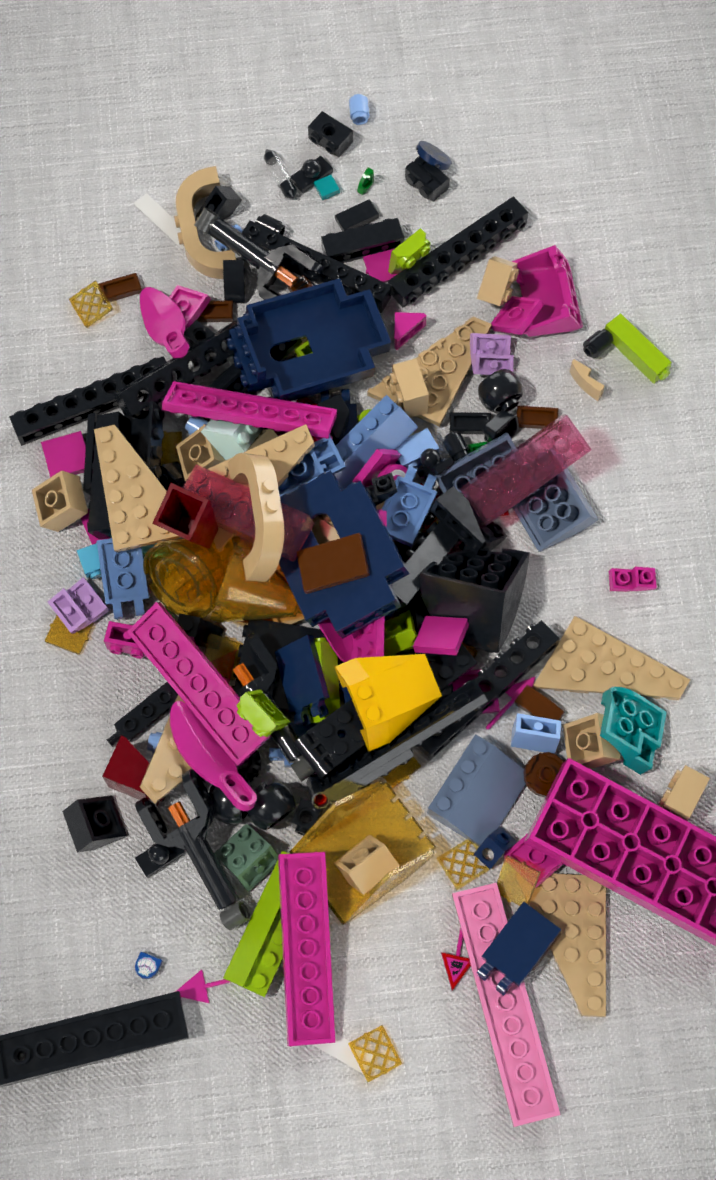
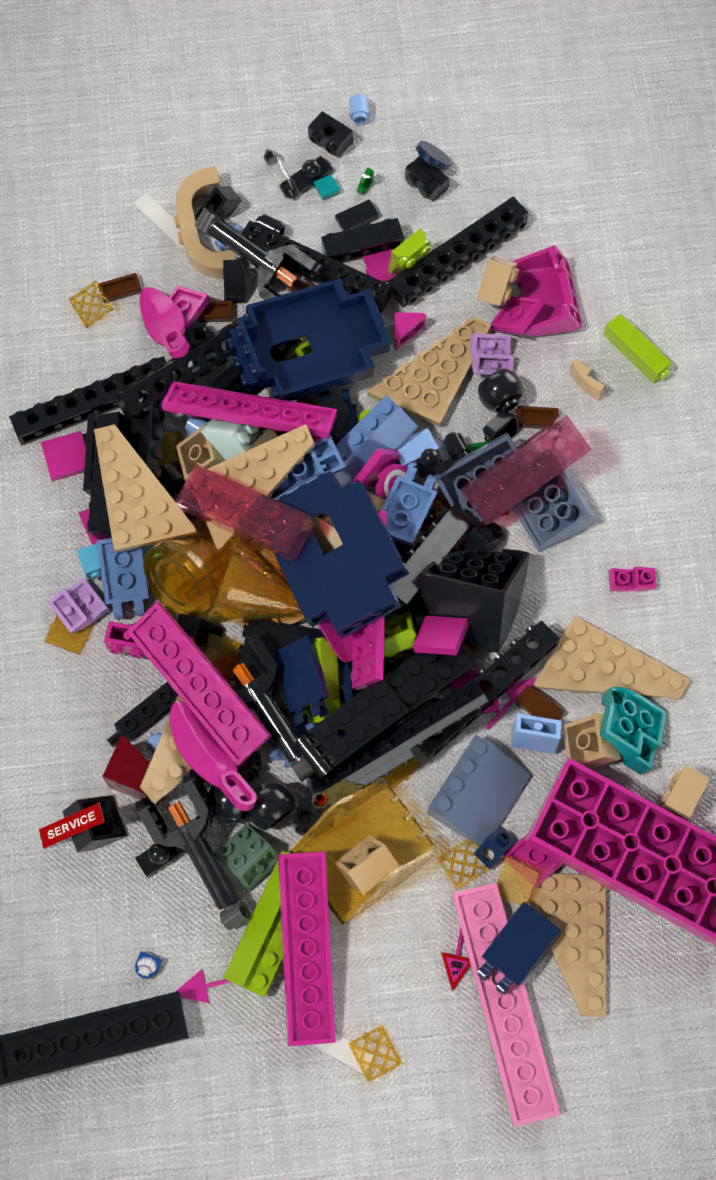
tan brick [32,471,88,532] -> none
dark red slope [152,483,218,549] -> none
tan arch [228,453,284,582] -> none
lime slope [237,689,290,737] -> none
reddish brown tile [296,533,370,594] -> none
yellow wedge [334,654,442,751] -> none
black slope [365,473,398,506] -> none
tan brick [389,358,429,418] -> none
black slope [431,486,485,555] -> none
black tile [449,412,491,434] -> none
reddish brown tile [523,752,564,797] -> none
black brick [583,329,613,358] -> none
none -> red sticker [39,802,104,849]

